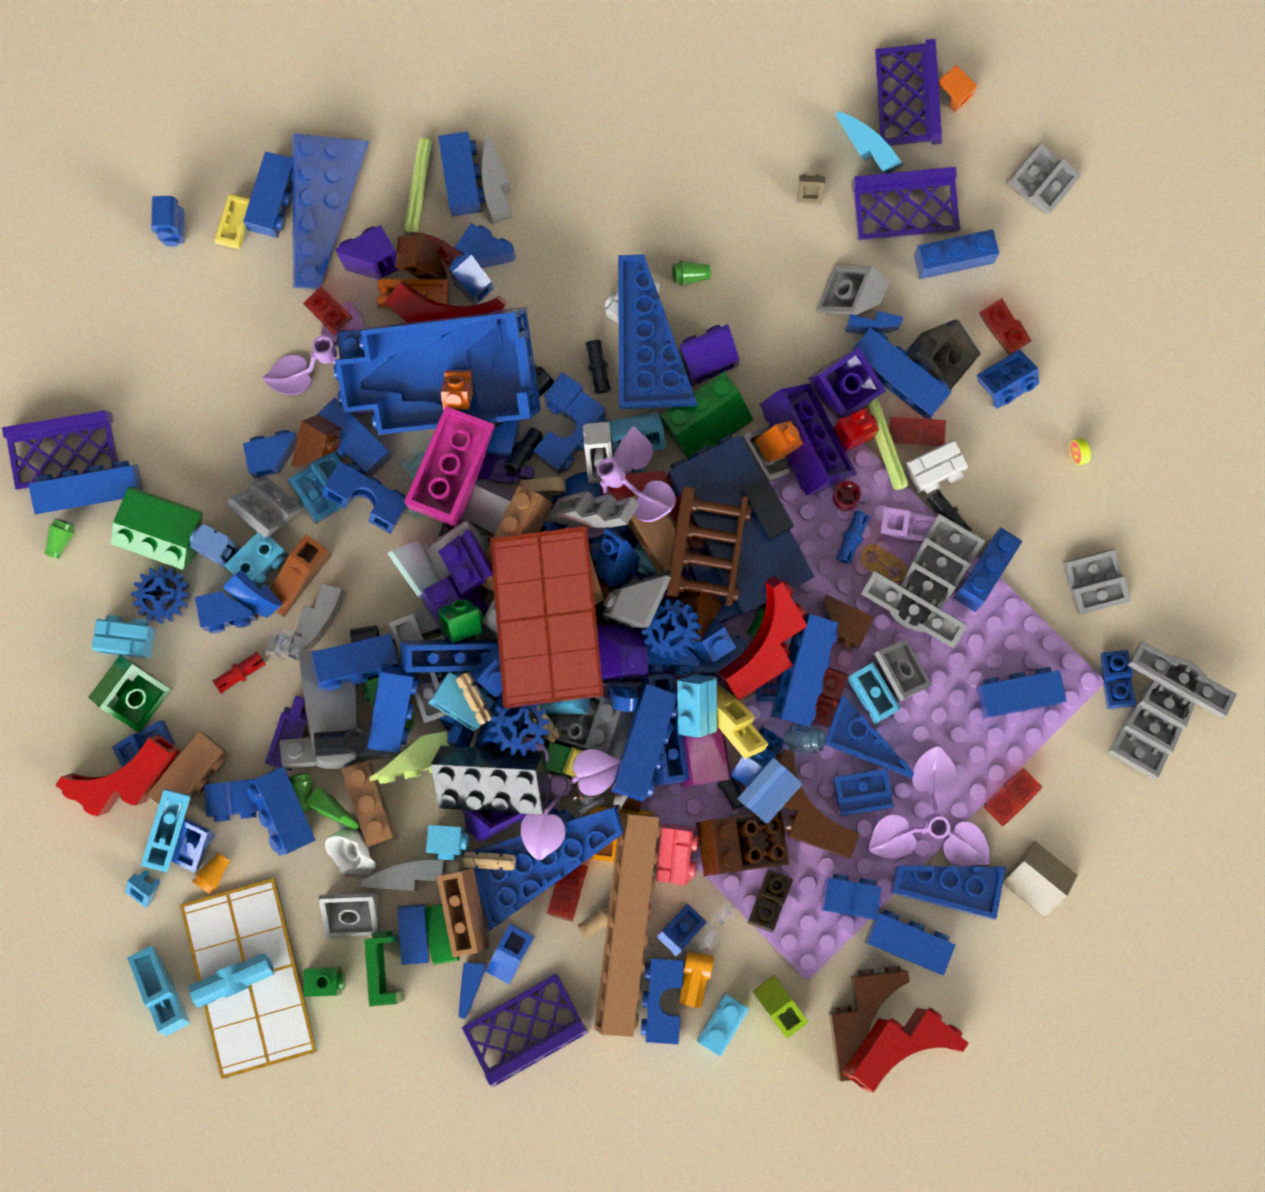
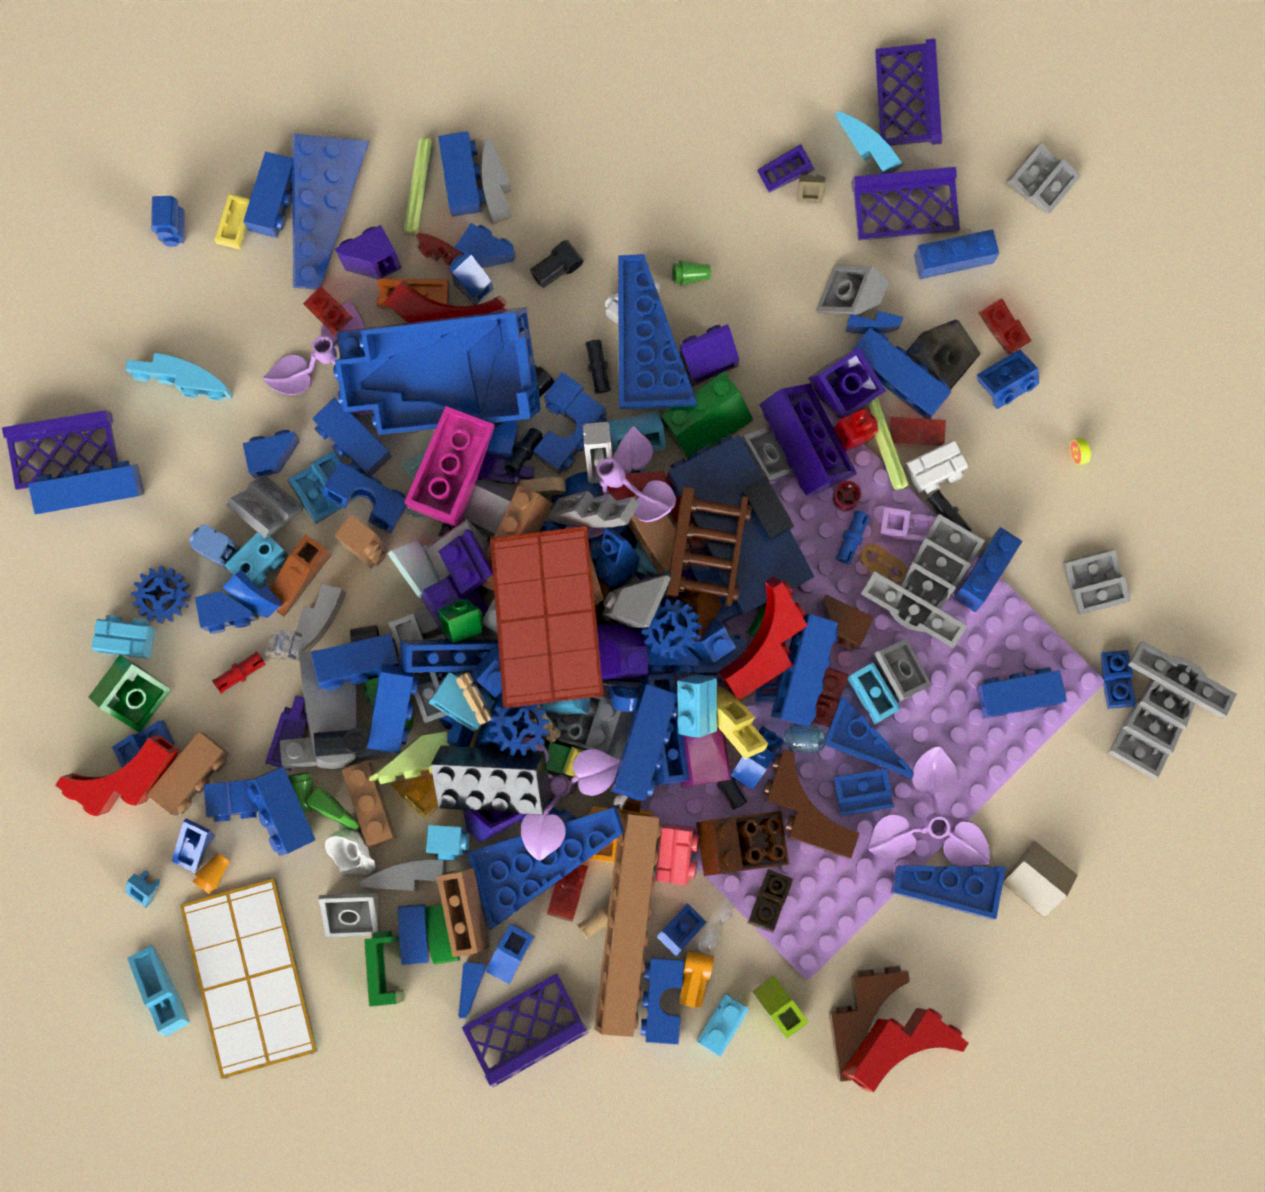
bright green cone [44,518,75,559] -> none
green slope [111,486,203,570] -> none
medium azure slope [140,788,191,872] -> none
medium azure piece [189,953,275,1008] -> none
reddish brown slope [291,414,342,468] -> none
green brick [304,967,345,997] -> none
reddish brown slope [395,232,447,279] -> none
orange brick [441,370,474,410] -> none
tan axle [463,851,516,871] -> none
clear slope [571,789,605,815] -> none
medium blue panel [738,758,802,823] -> none
orange brick [755,421,803,463] -> none
blue brick [821,873,882,920] -> none
blue brick [864,910,955,975] -> none
orange panel [939,65,978,113] -> none
clear red slope [984,767,1042,827] -> none
none -> medium azure slope [125,353,232,401]
none -> medium nougat brick [334,514,387,568]
none -> clear yellow slope [390,774,439,819]
none -> black piece [530,240,584,289]
none -> dark purple slope [757,144,815,193]

